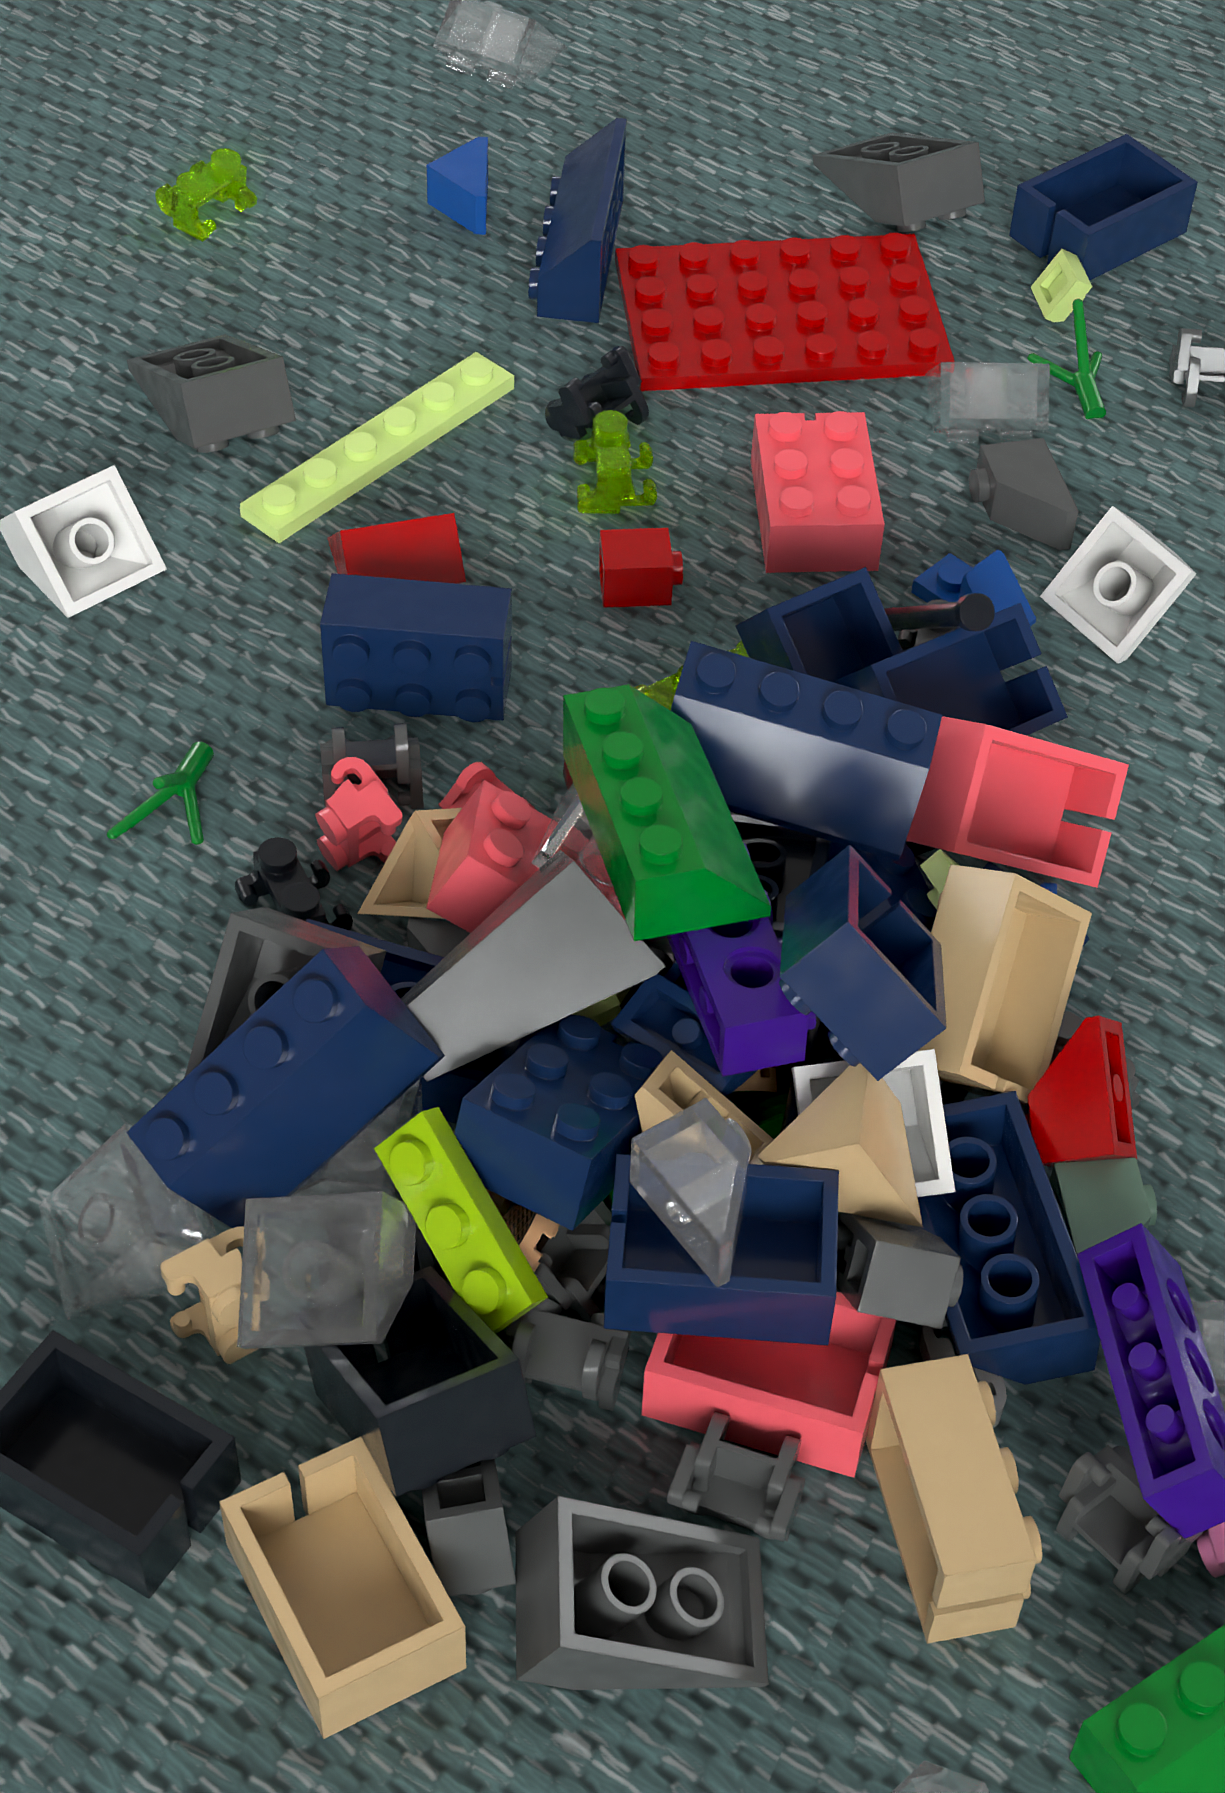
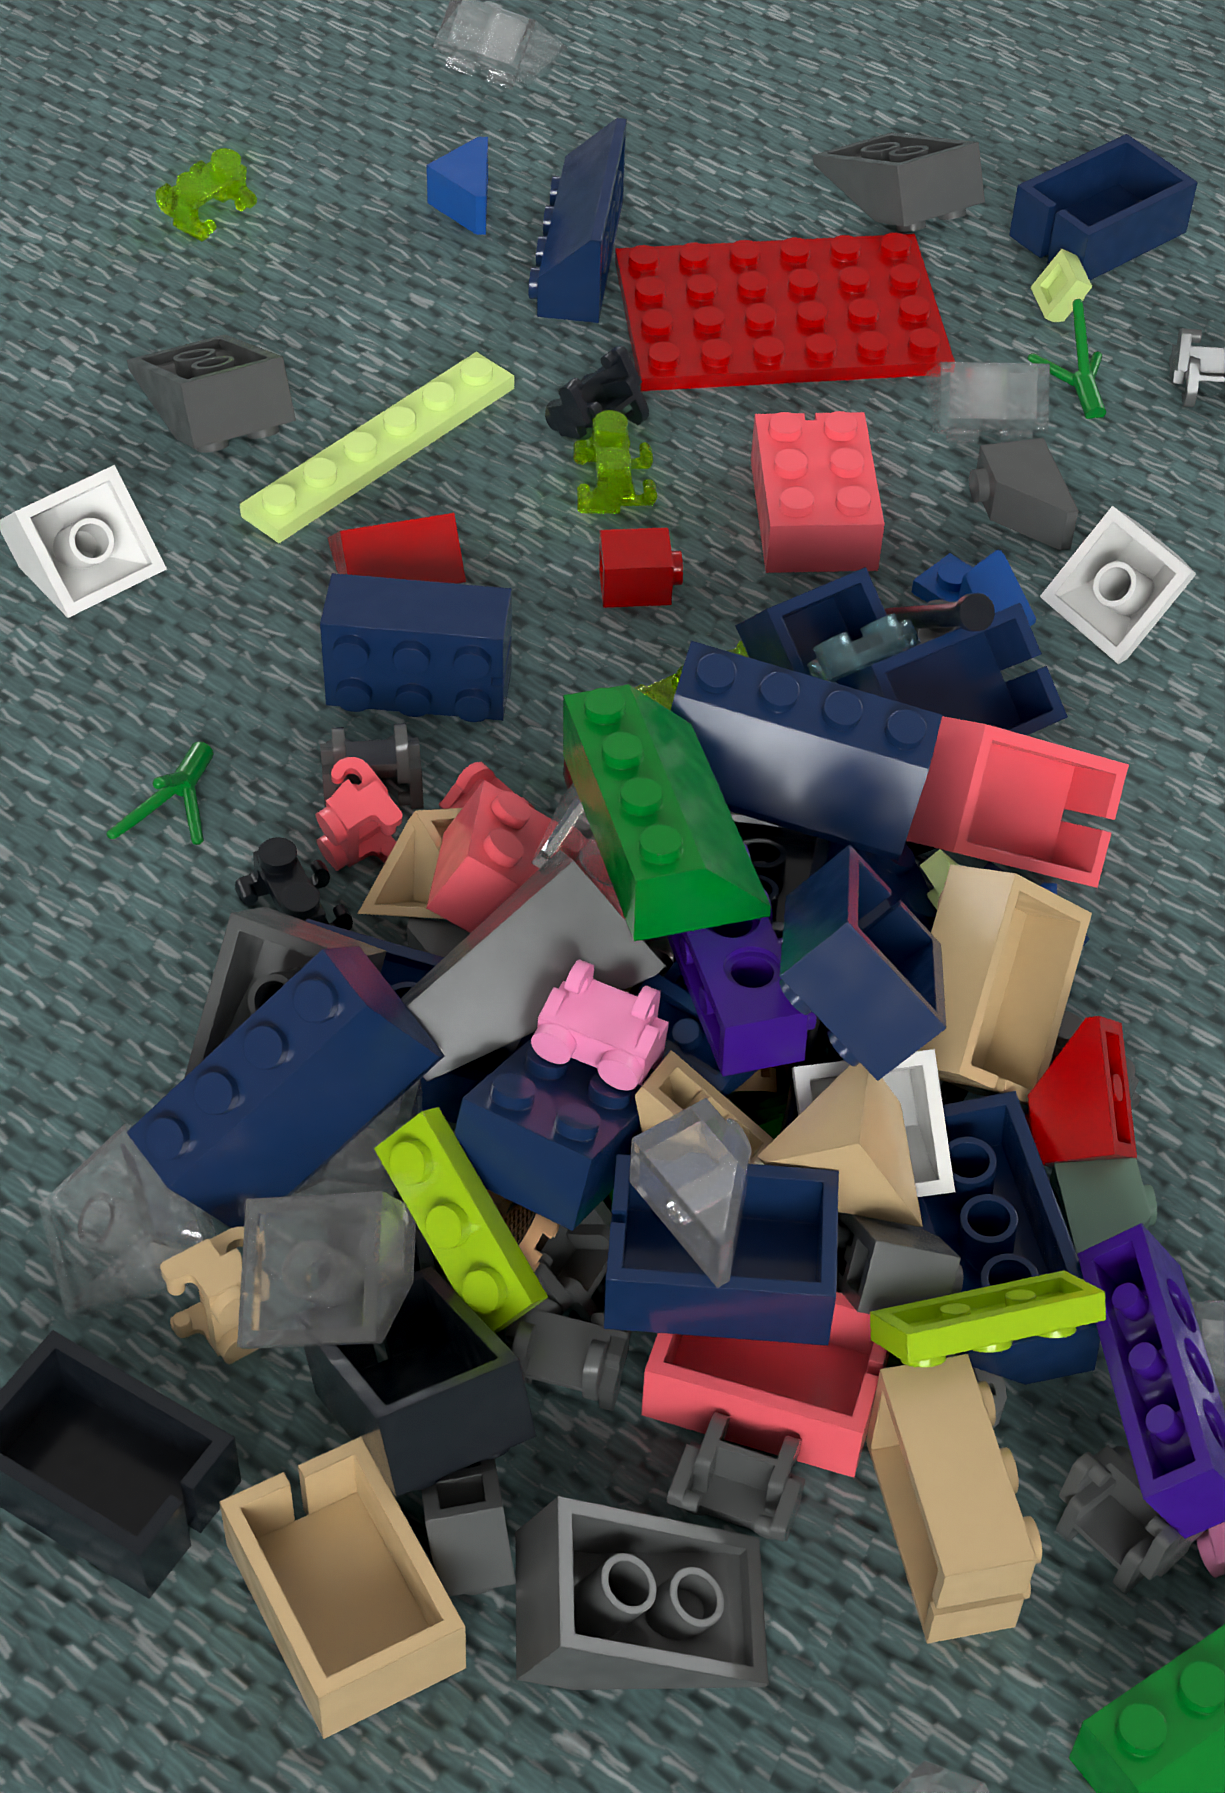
none -> bright pink piece [531,959,669,1091]
none -> clear light blue plate [807,613,921,682]
none -> lime plate [870,1270,1106,1368]

